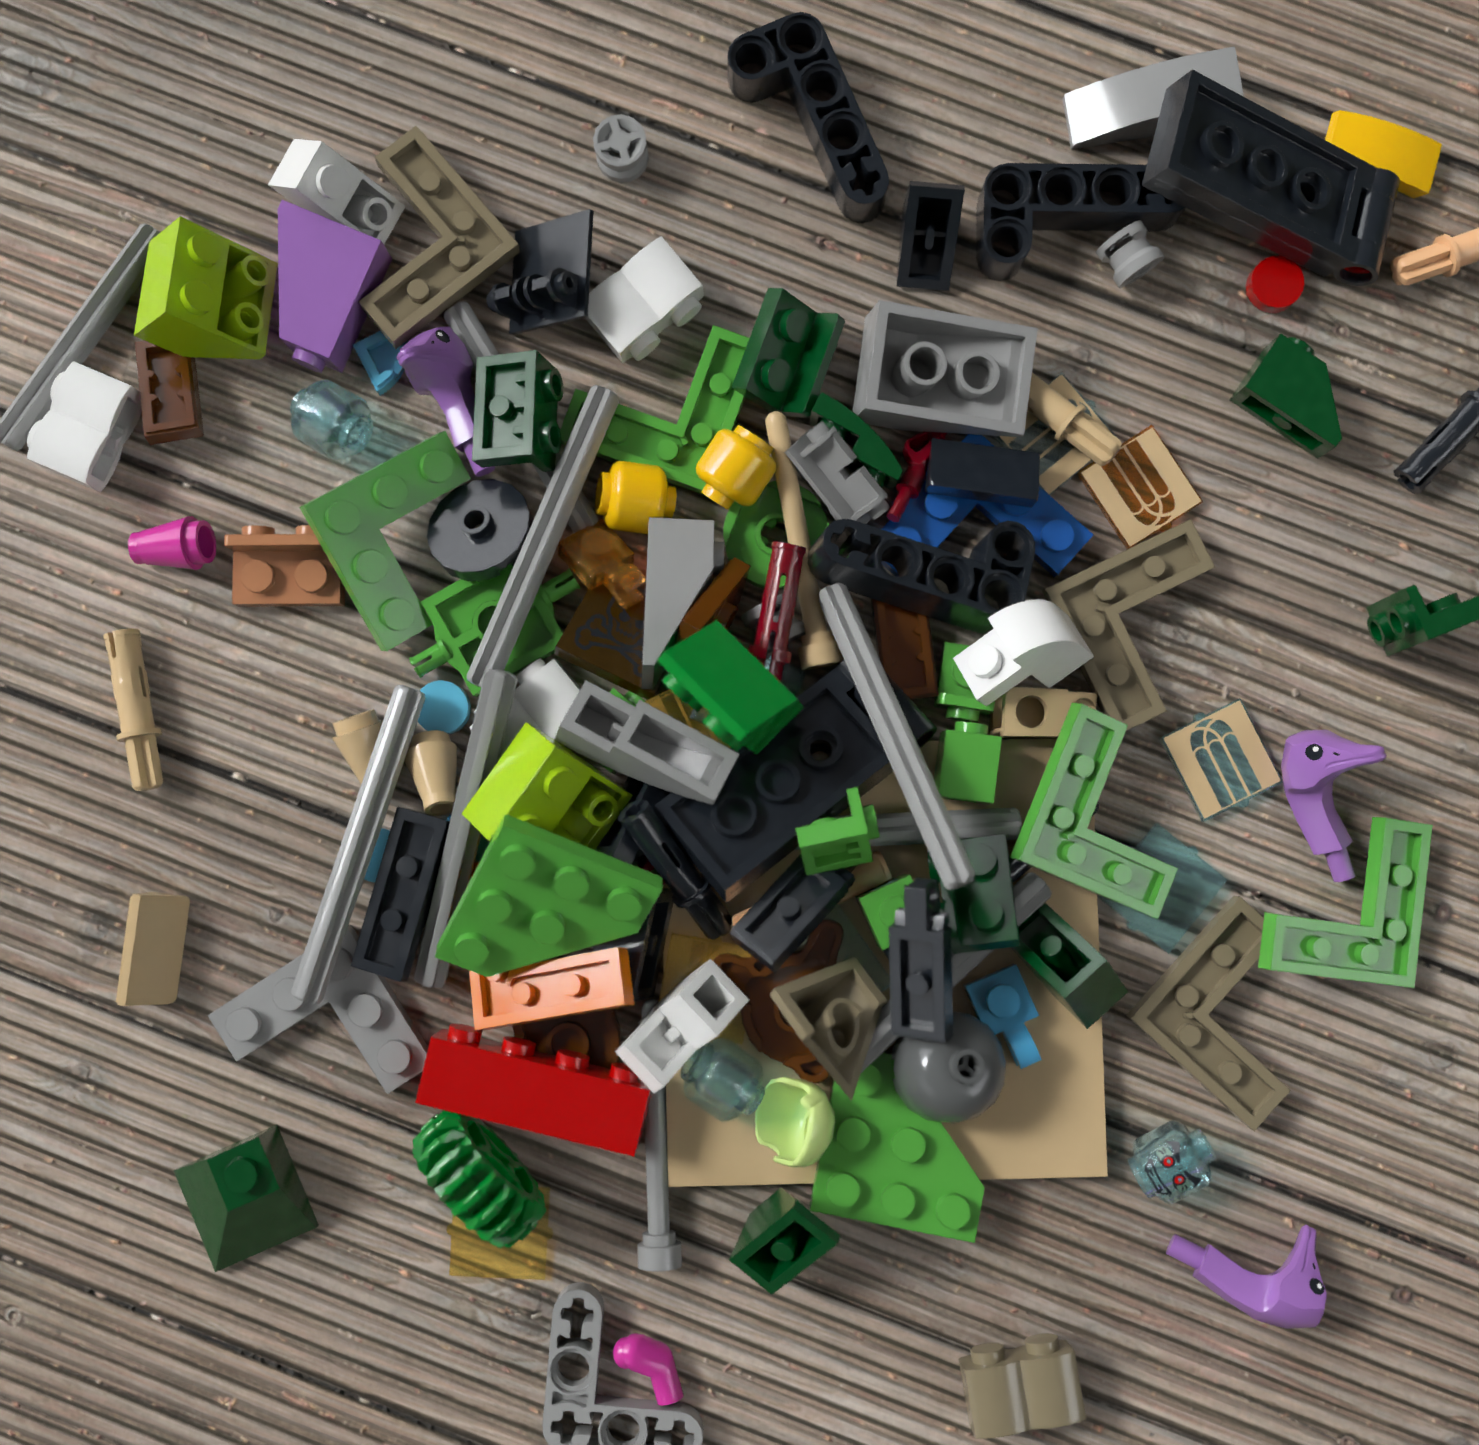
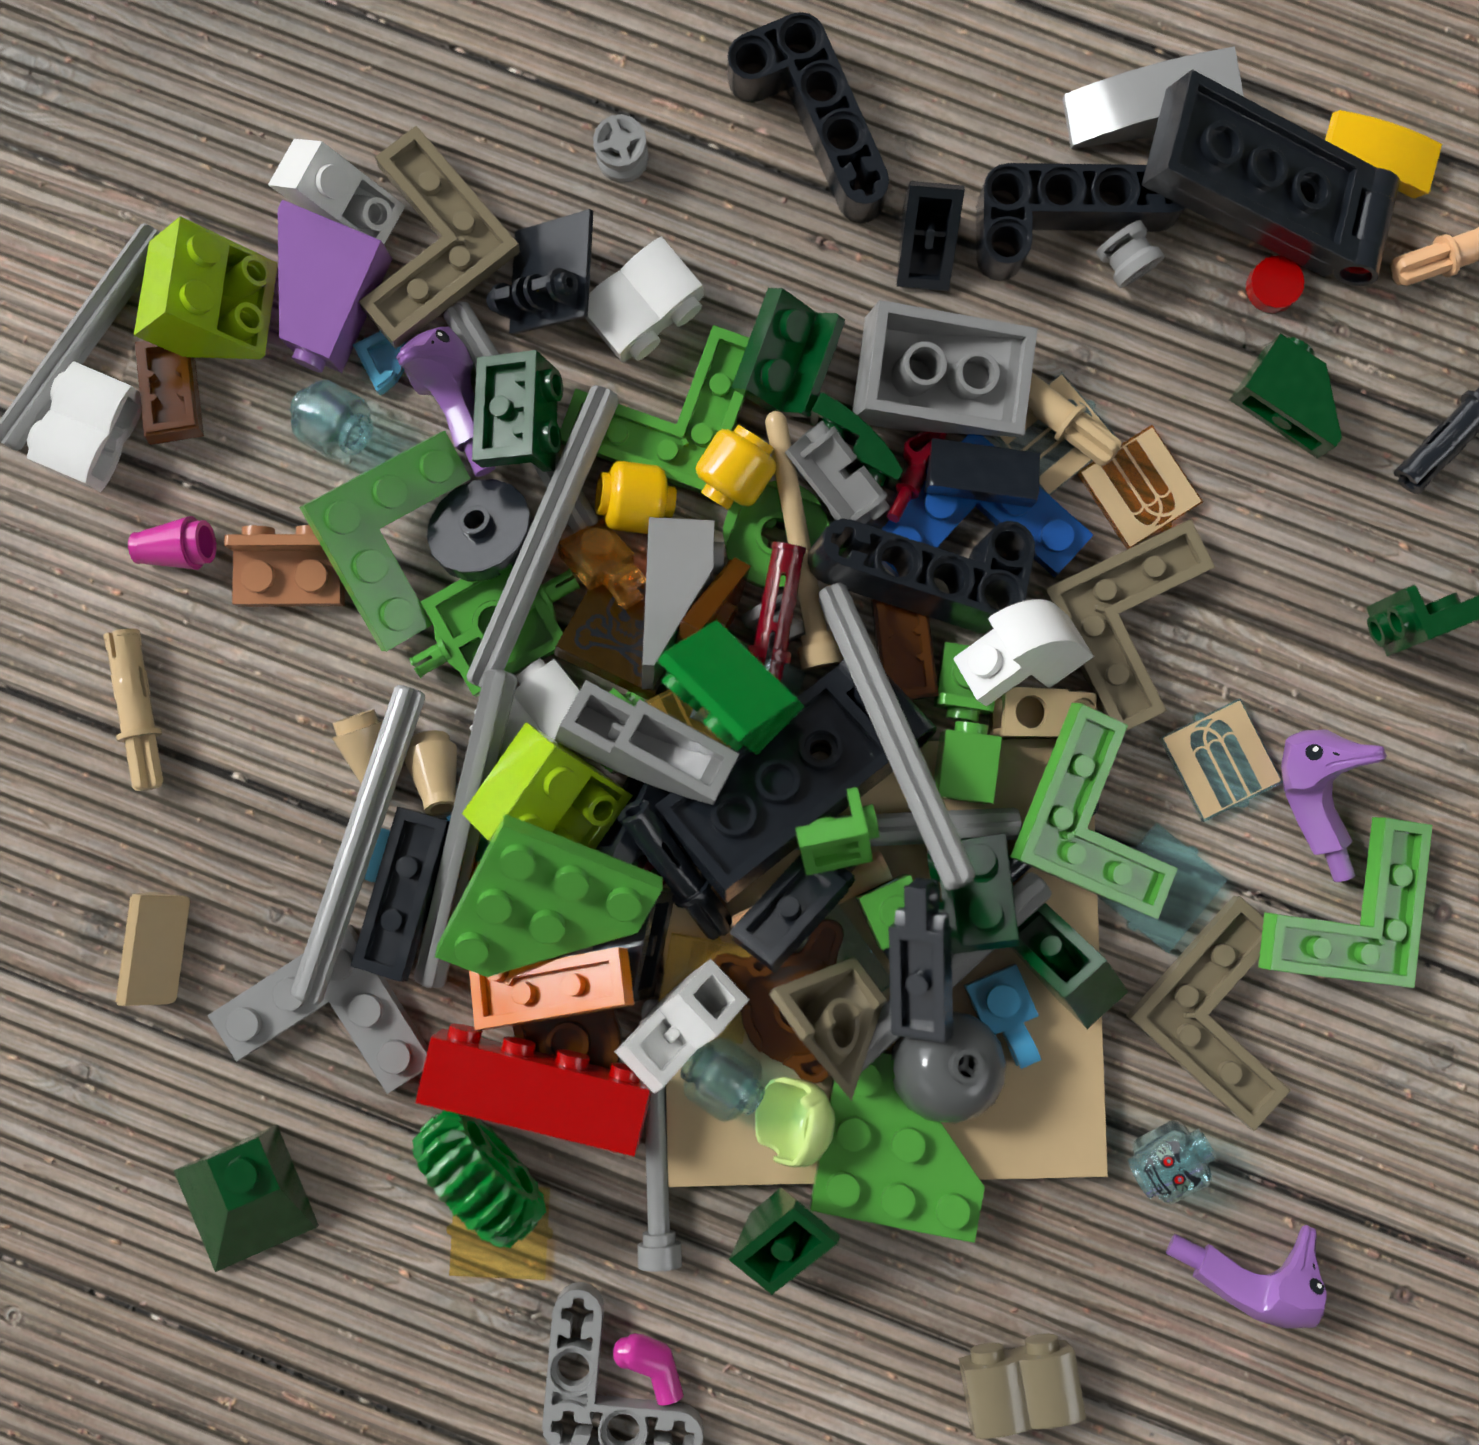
medium azure tile [418,680,471,735] -> none

